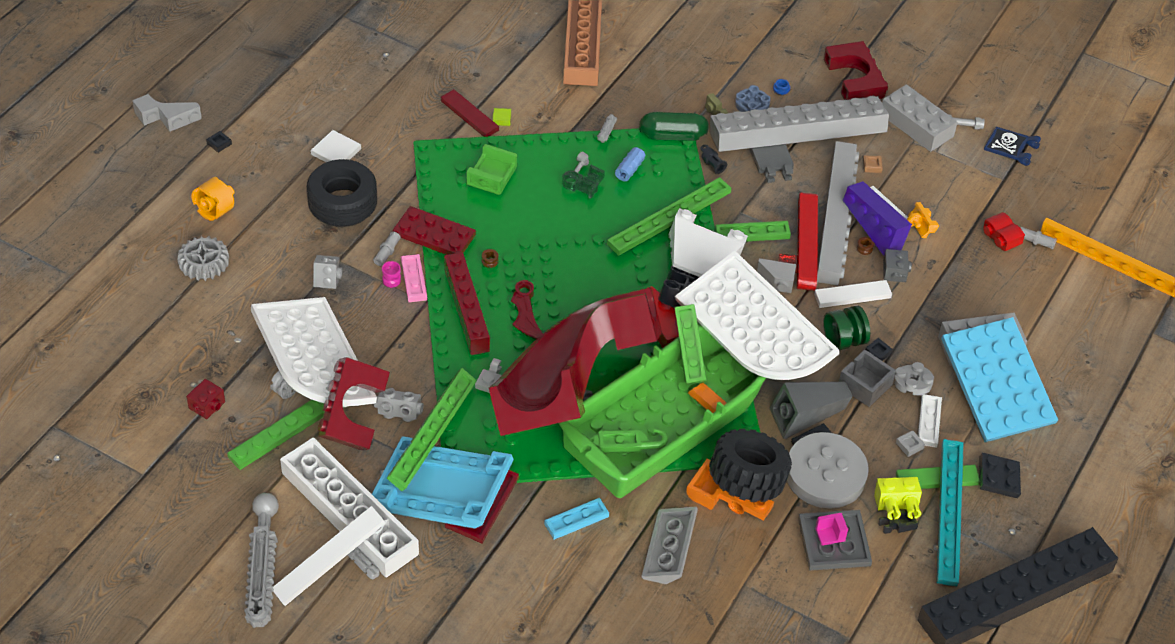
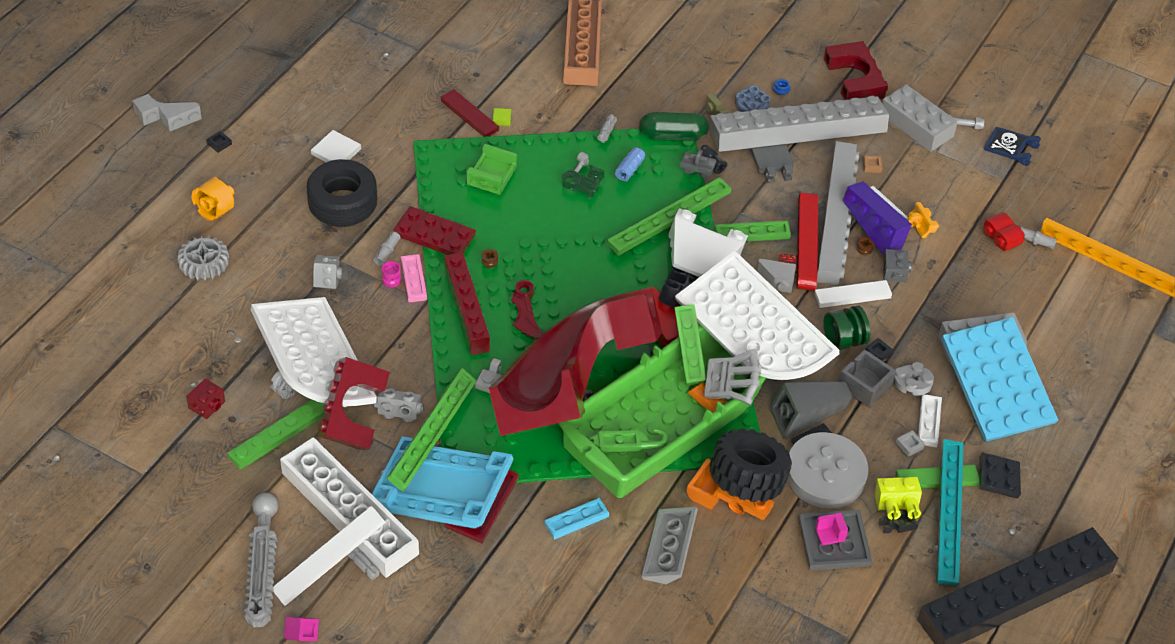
none -> dark pink panel [284,616,319,641]
none -> dark grey hips [680,150,716,179]
none -> light grey plate [704,349,762,406]

